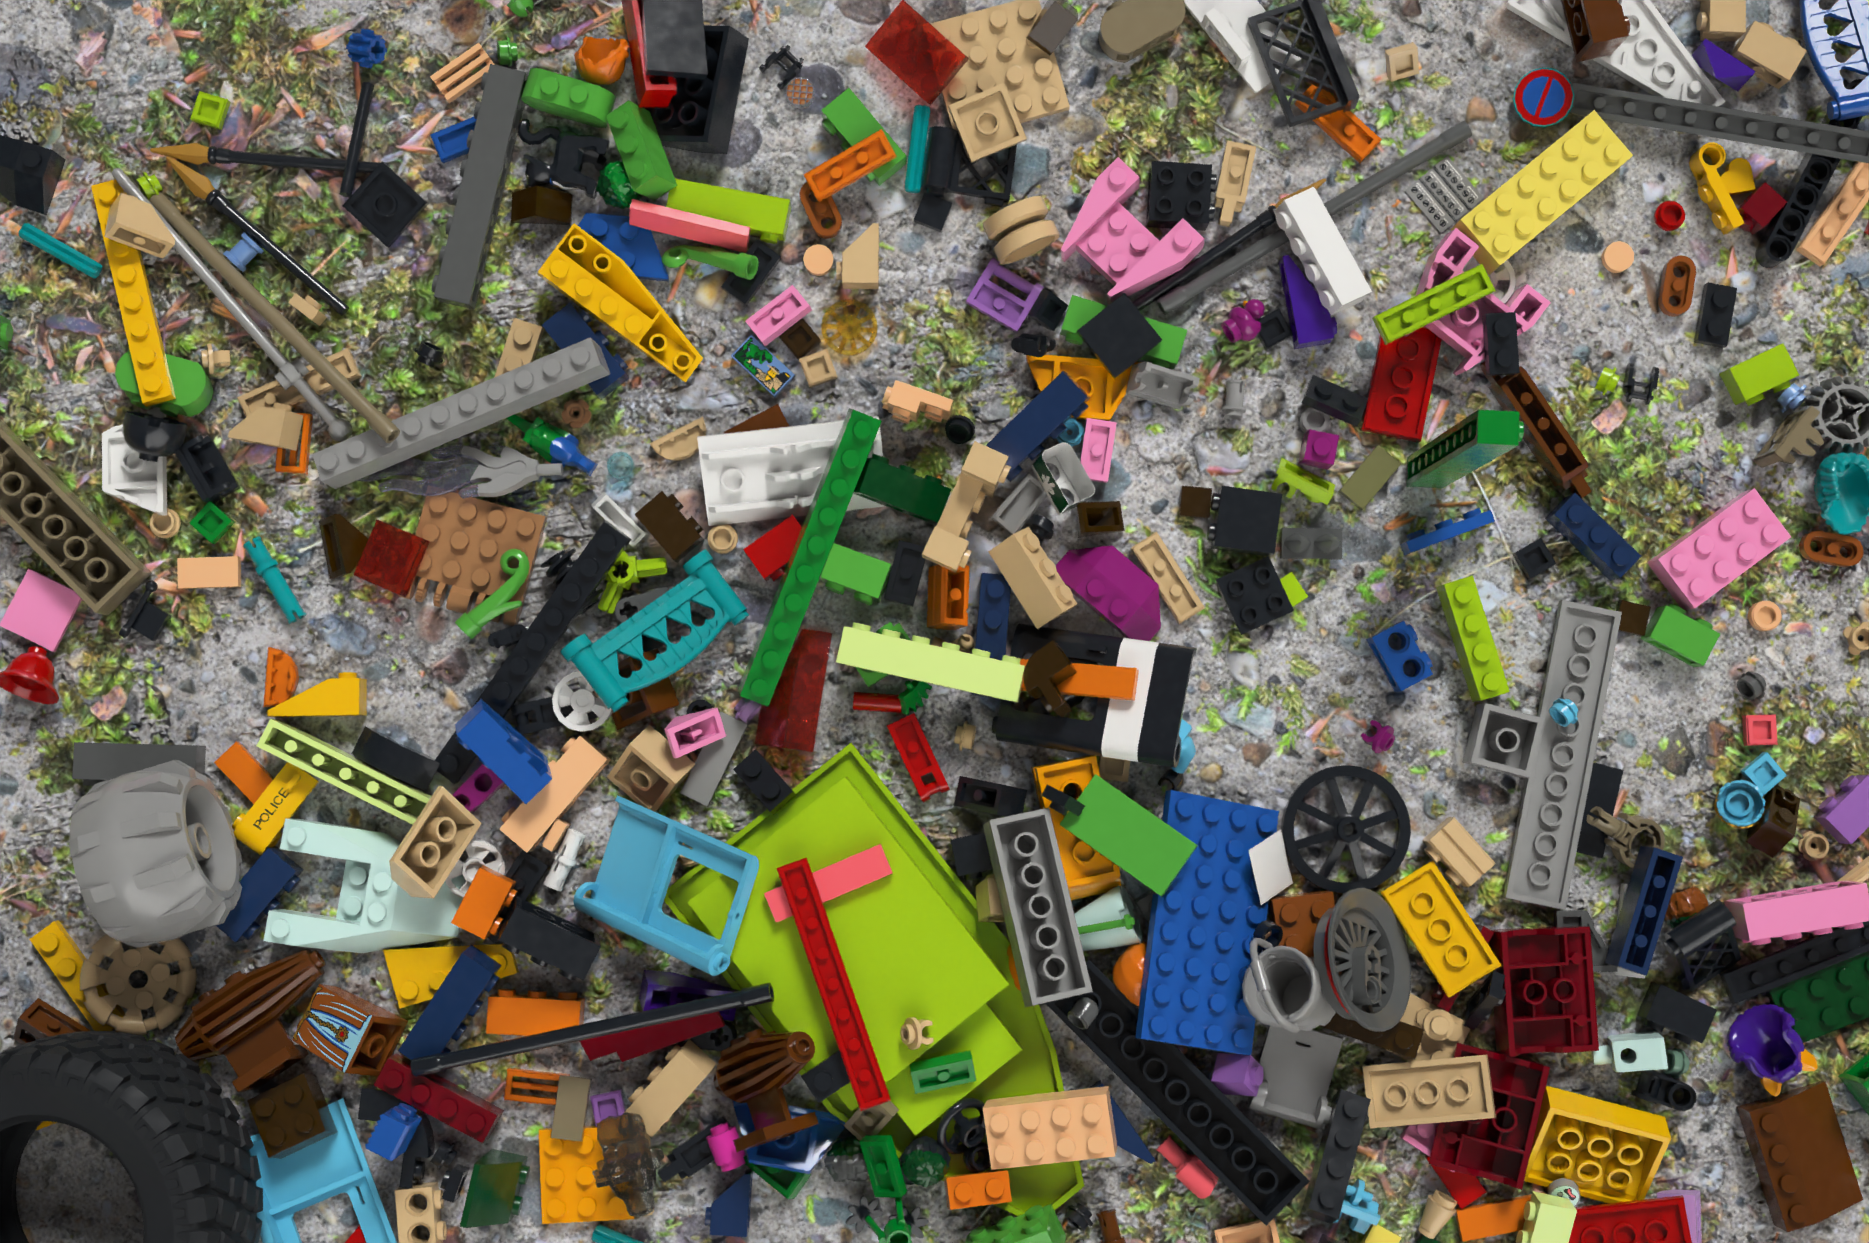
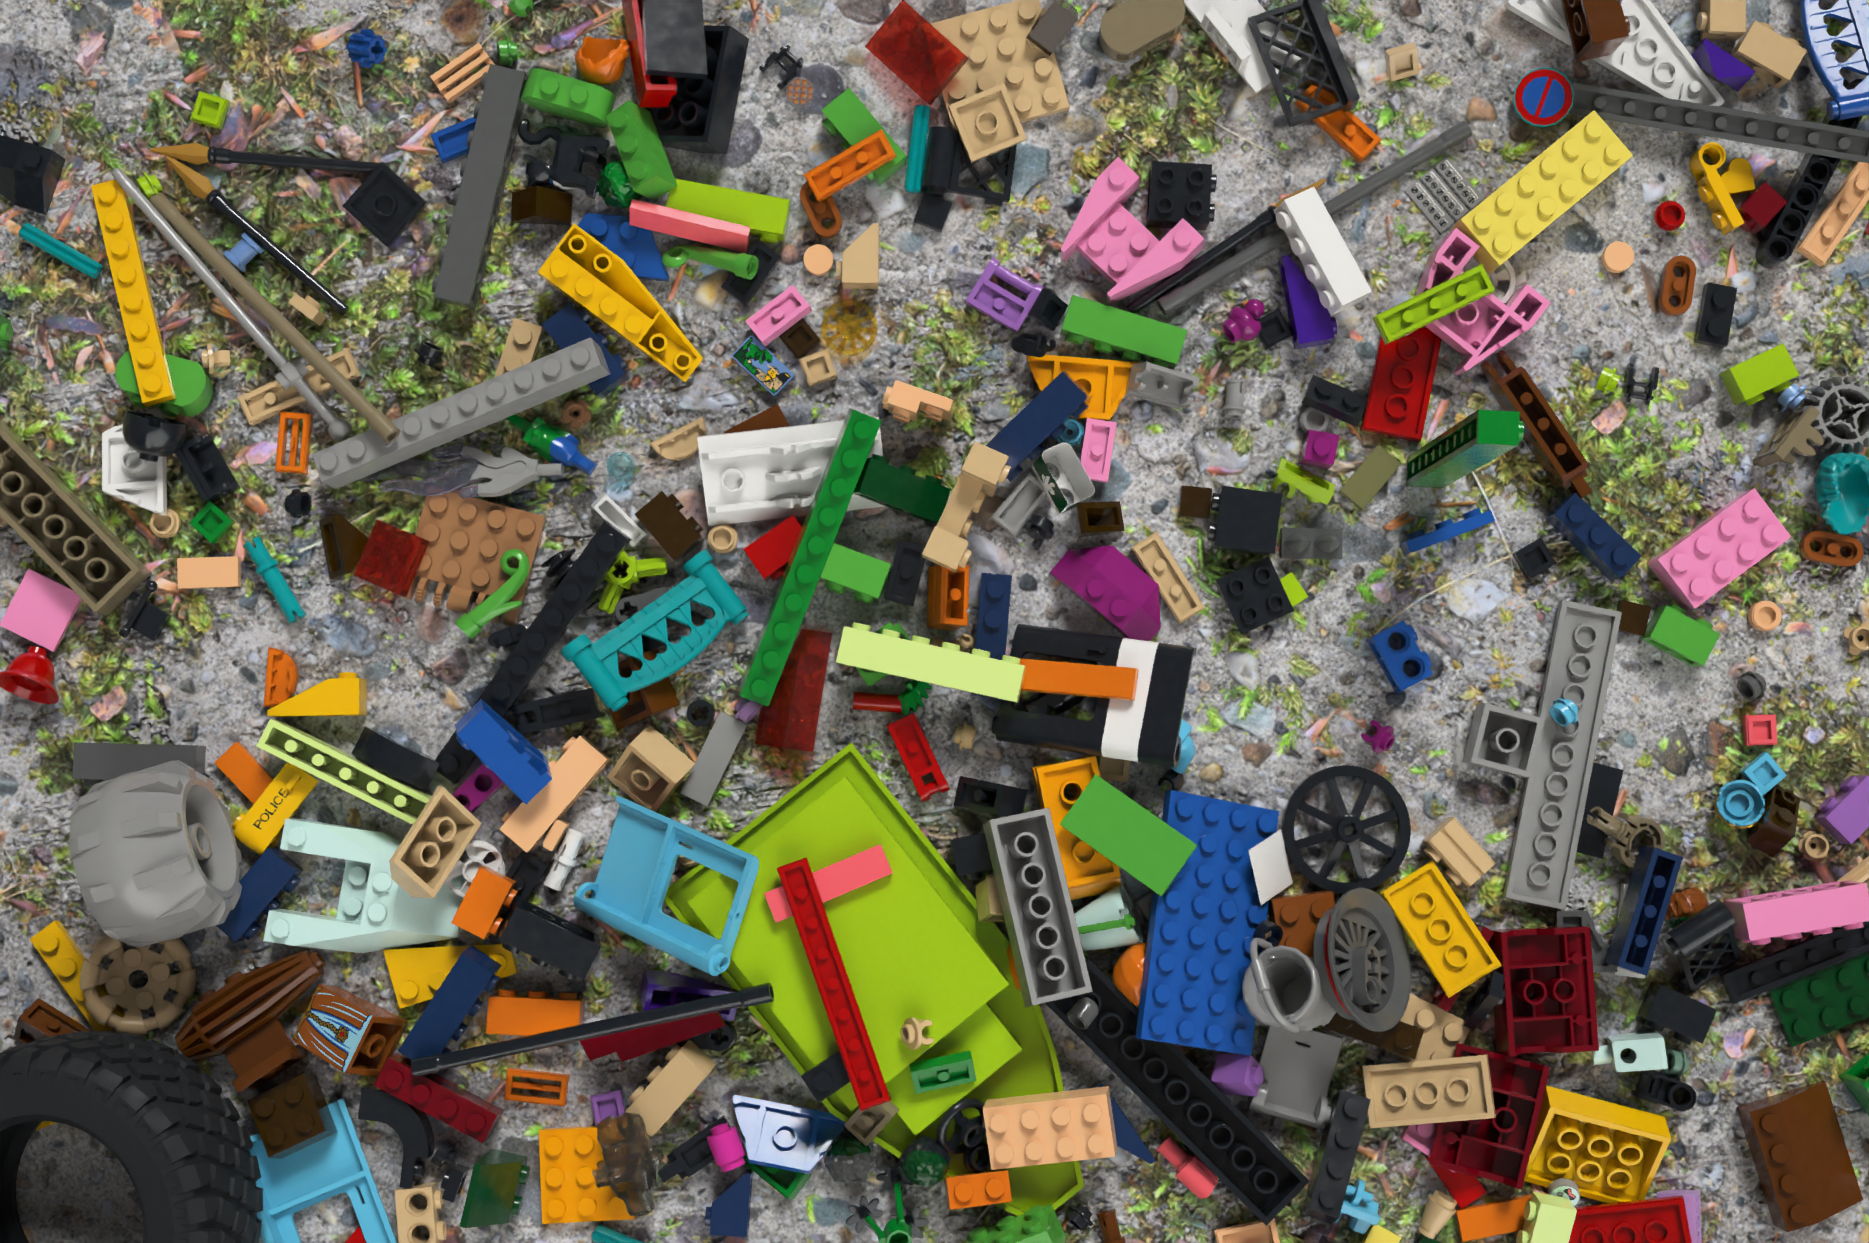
tan slope [104,193,175,259] -> none
tan slope [228,403,303,451] -> none
black bar [339,82,374,197] -> none
blue brick [365,1103,422,1161] -> none
dark tan tile [551,1075,592,1142] -> none
white piece [552,671,612,732] -> none
bright pink slope [664,708,726,758] -> none
reddish brown piece [713,1029,819,1152] -> none
black plate [733,749,796,815] -> none
green plate [859,1135,907,1198] -> none
black plate [945,415,975,444] -> none
tan wheel [983,196,1060,265] -> none
tan slope [988,527,1077,629] -> none
dark brown brick [1023,640,1077,717] -> none
black plate [1042,785,1085,816] -> none
black tile [1077,293,1162,379] -> none
tan hinge [1214,140,1256,227] -> none
tan plate [1423,1009,1455,1040] -> none
lime brick [1436,575,1510,702] -> none
black plate [1482,312,1520,376] -> none
dark purple hair [1727,1004,1818,1097] -> none
none -> black plate [285,489,312,518]

